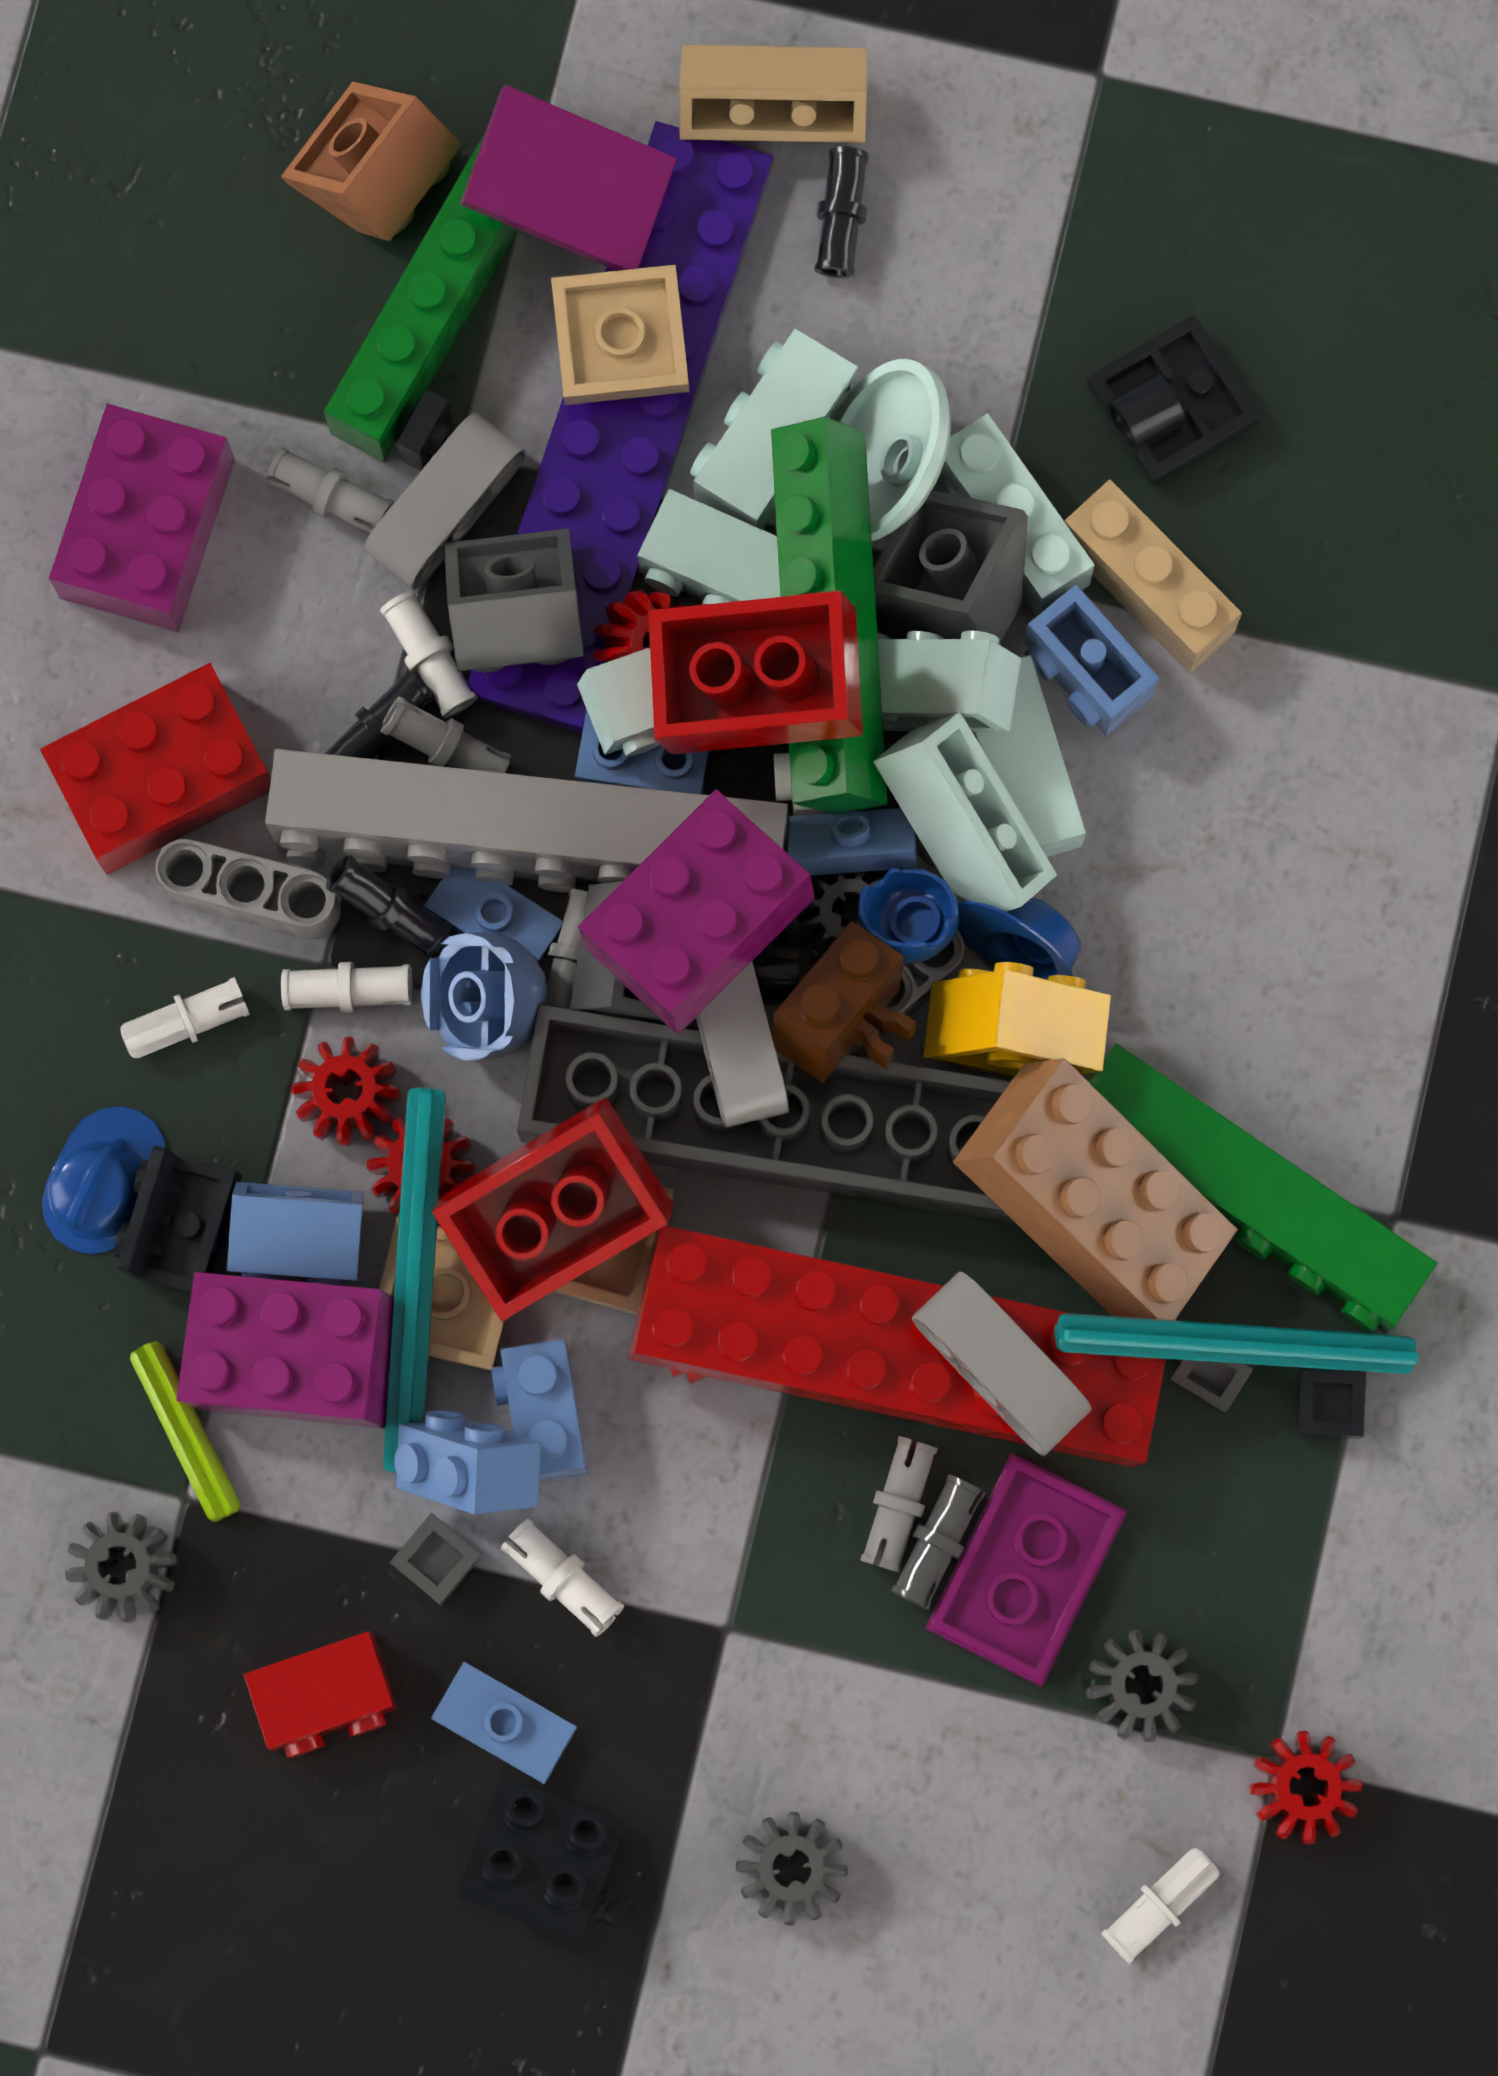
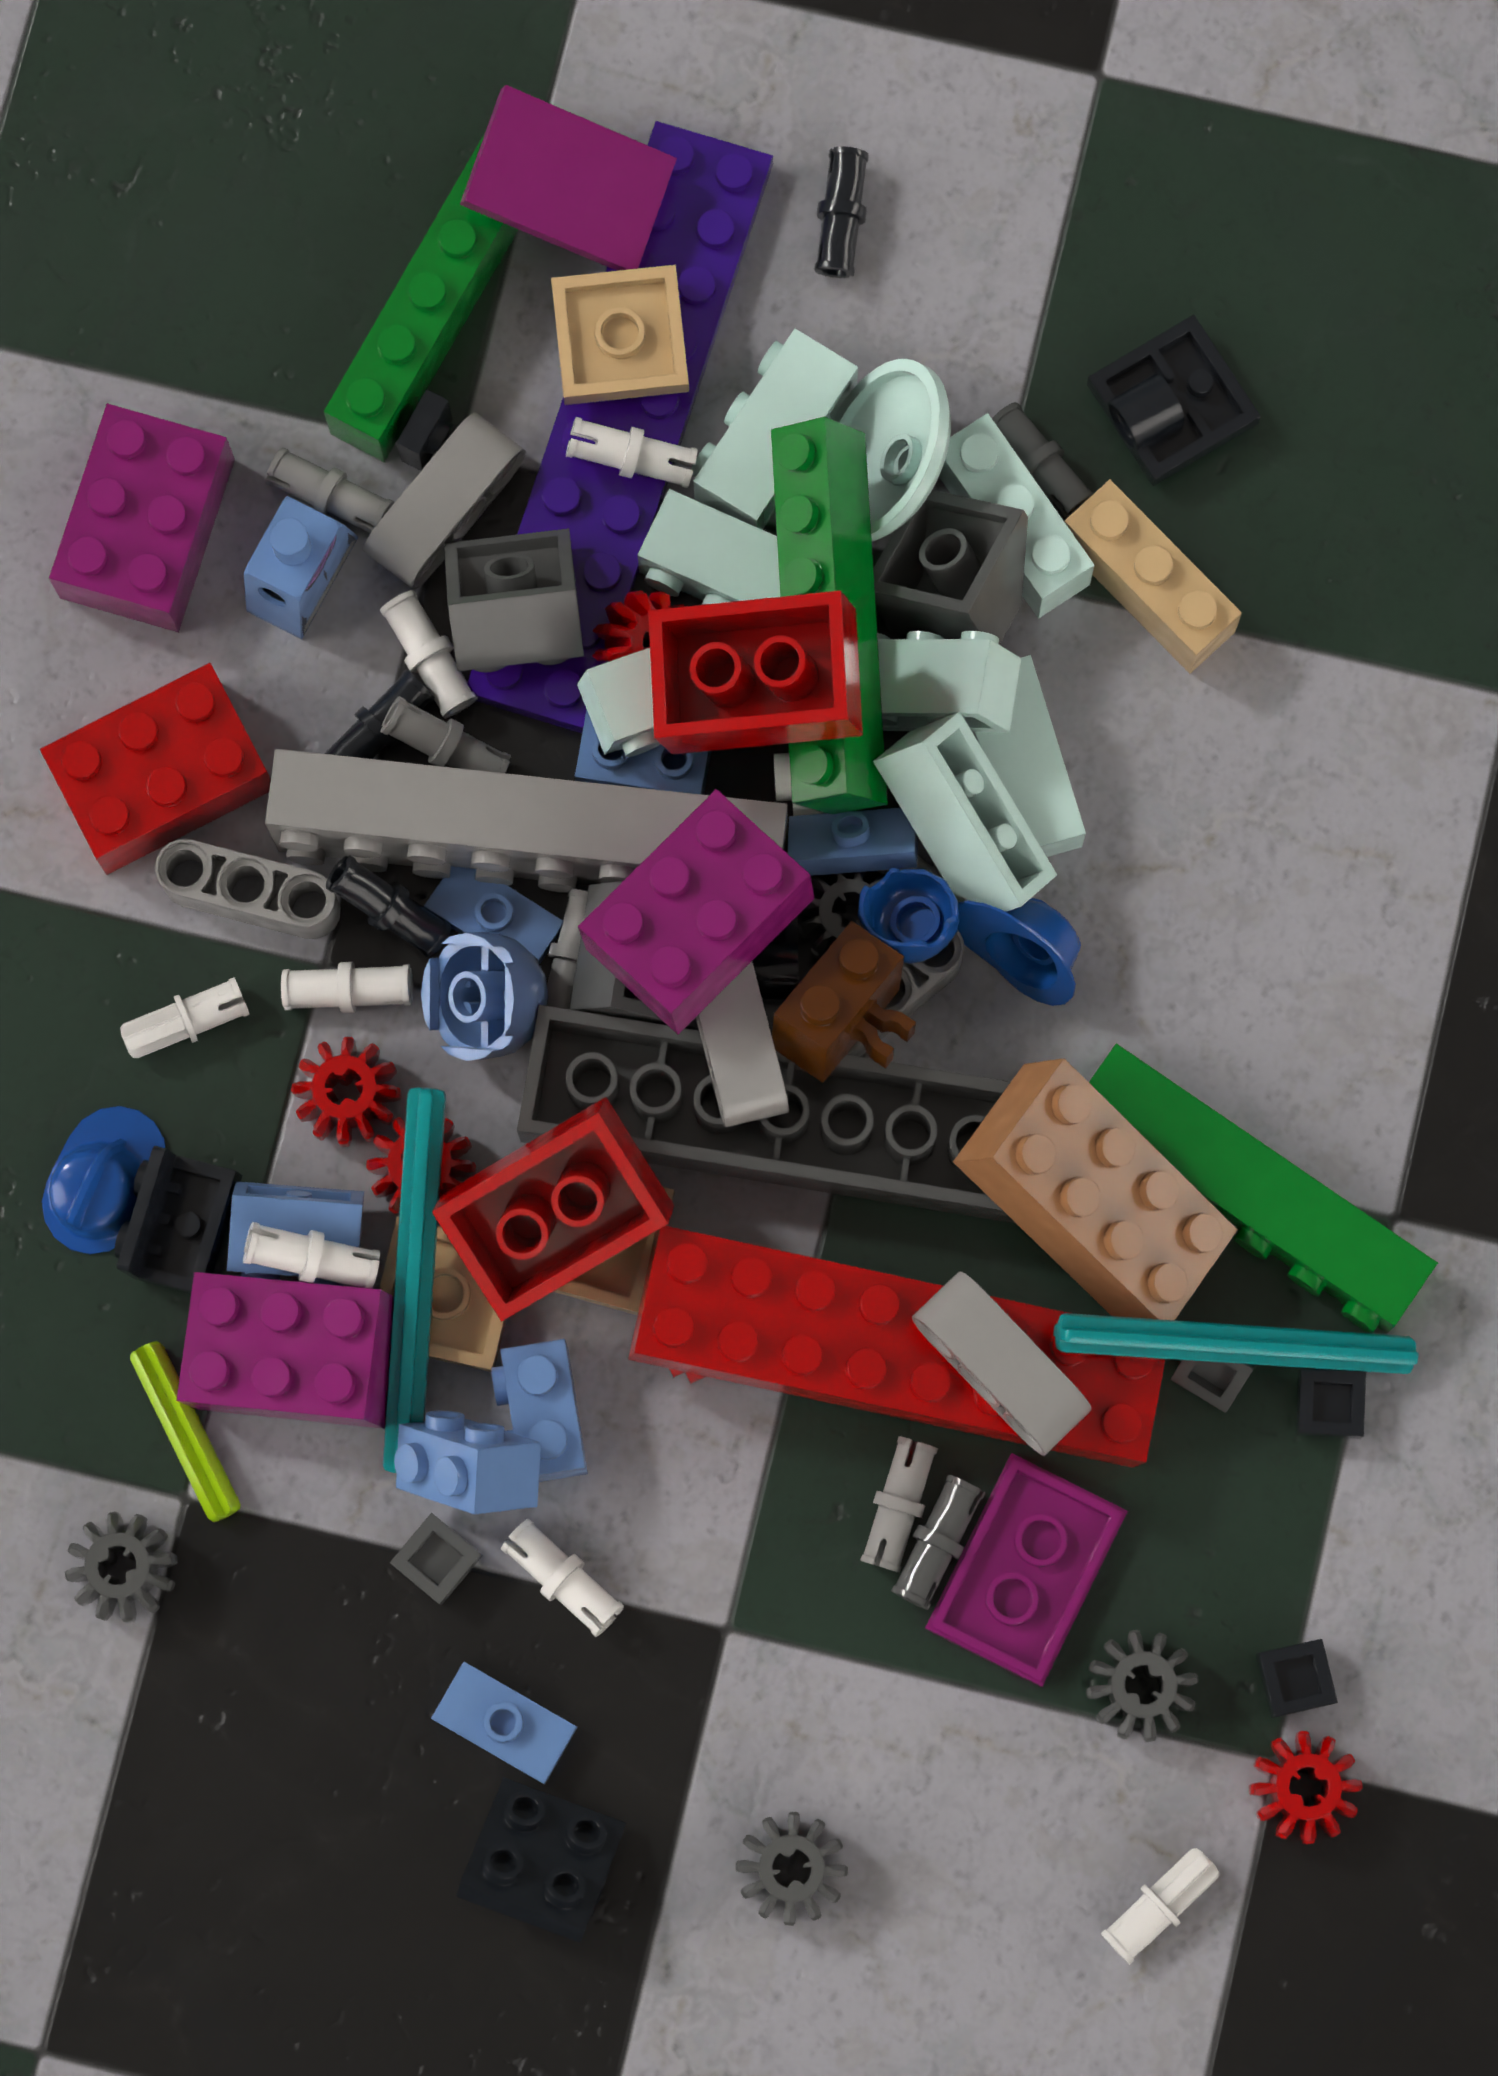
red brick [244,1631,398,1759] -> none
nougat slope [281,82,463,241] -> none
tan brick [679,45,867,143] -> none
yellow brick [923,962,1111,1078] -> none
medium blue brick [1024,584,1160,736] -> none
none -> white pin [243,1222,380,1289]
none -> medium blue torso [244,496,358,639]
none -> white pin [566,417,698,488]
none -> dark grey pin [992,402,1094,521]
none -> black plate [1256,1639,1338,1718]

